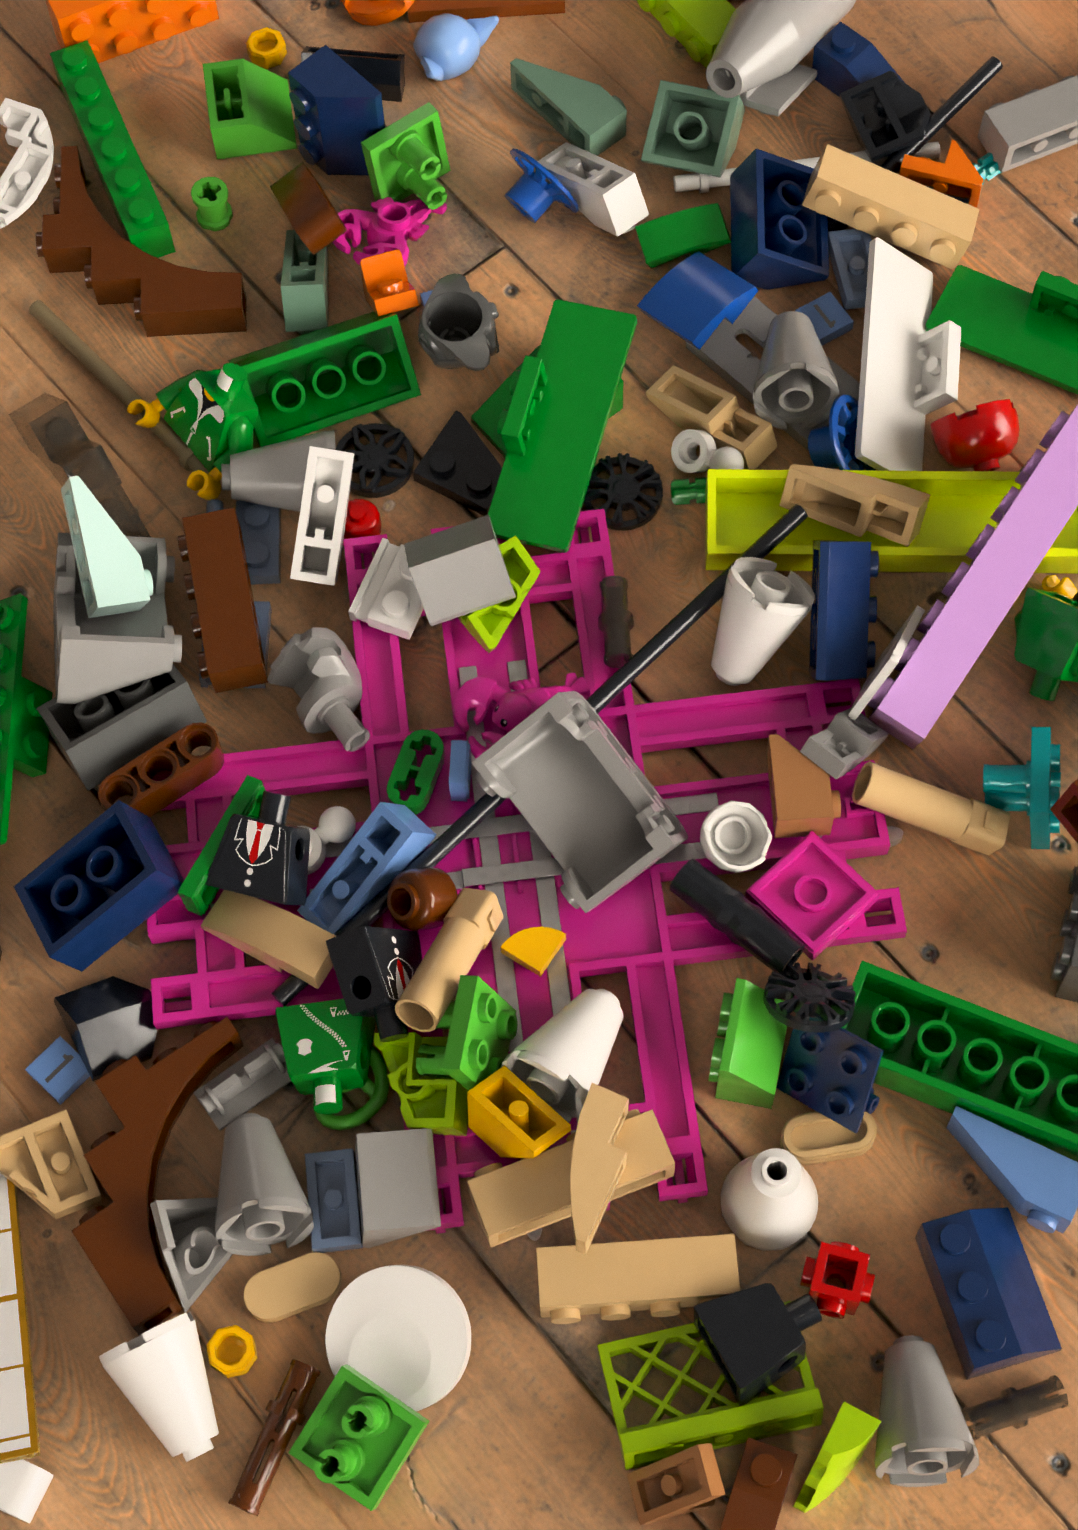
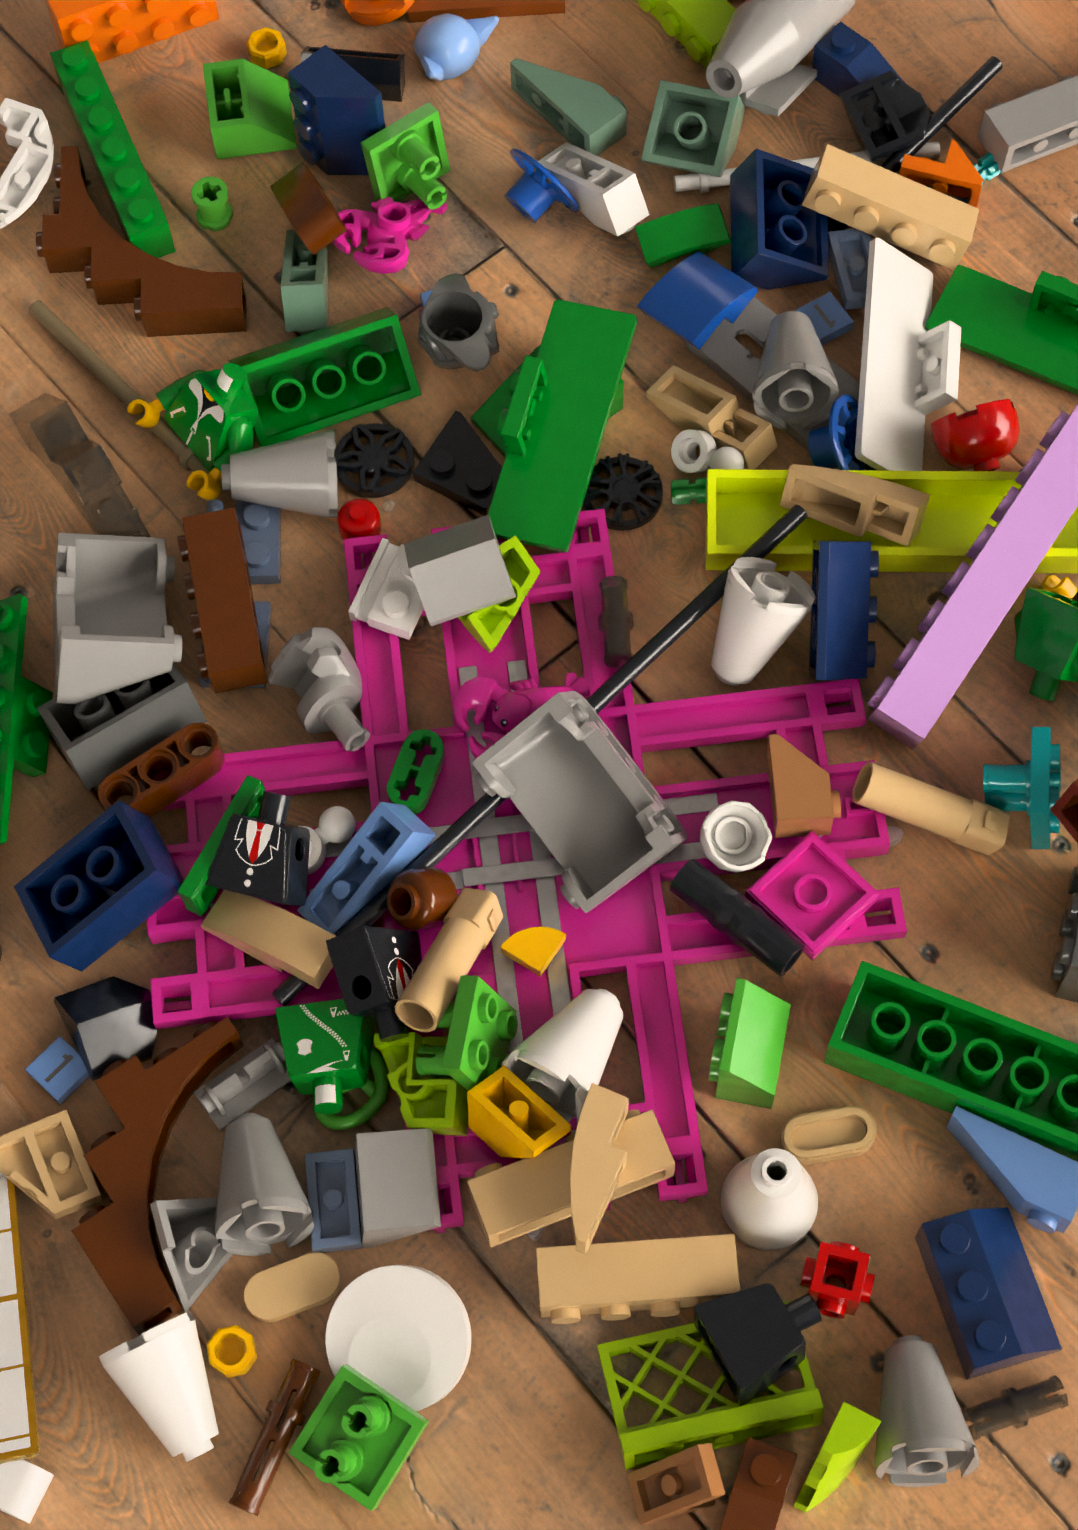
light aqua slope [61,476,153,618] -> none
white slope [290,446,354,586] -> none
orange slope [360,250,419,317] -> none
medium blue tile [449,740,472,802] -> none
black wheel [763,962,856,1033] -> none
dark blue hinge [776,1016,884,1133] -> none
light grey slope [800,707,889,780] -> none
white piece [847,605,925,721] -> none

